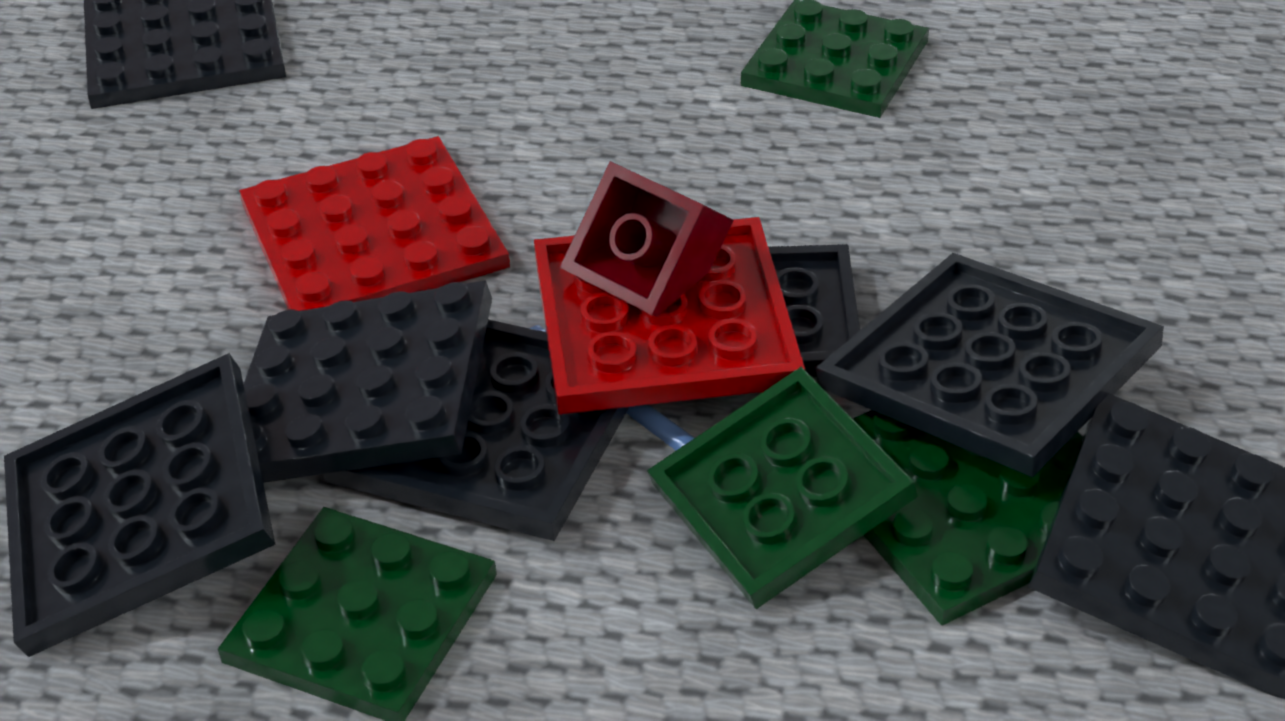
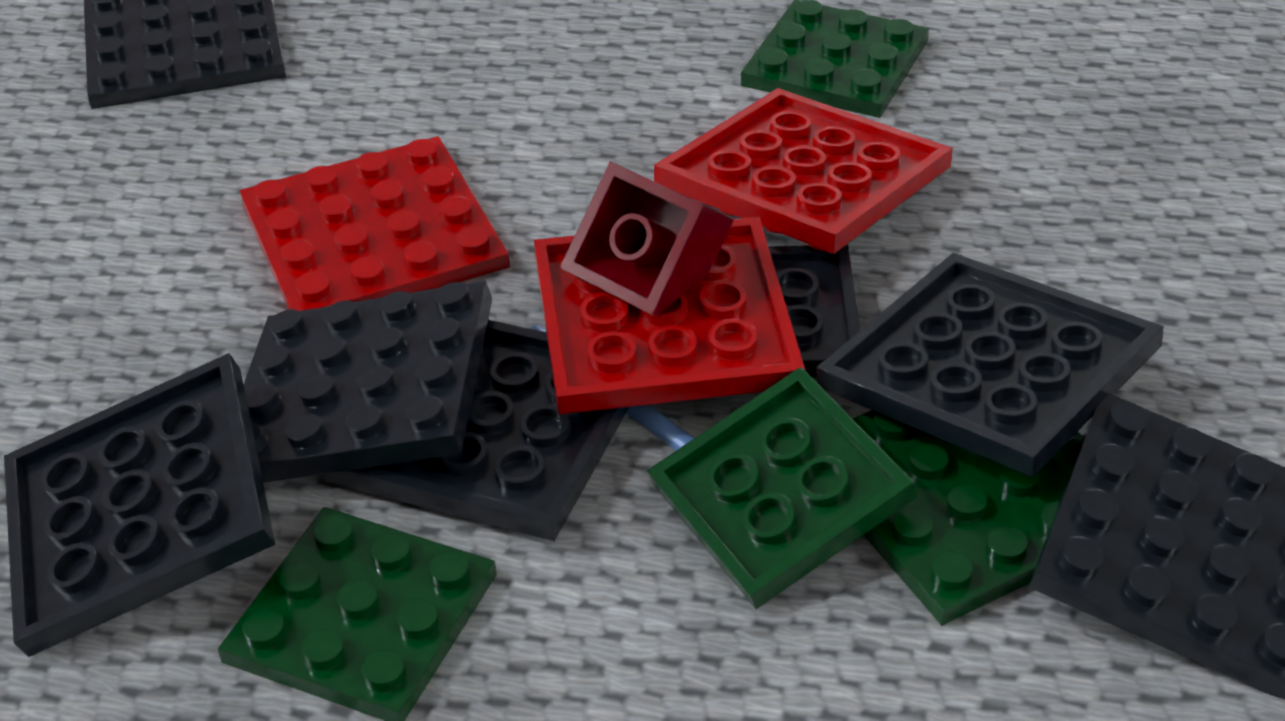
none -> red plate [654,88,953,254]

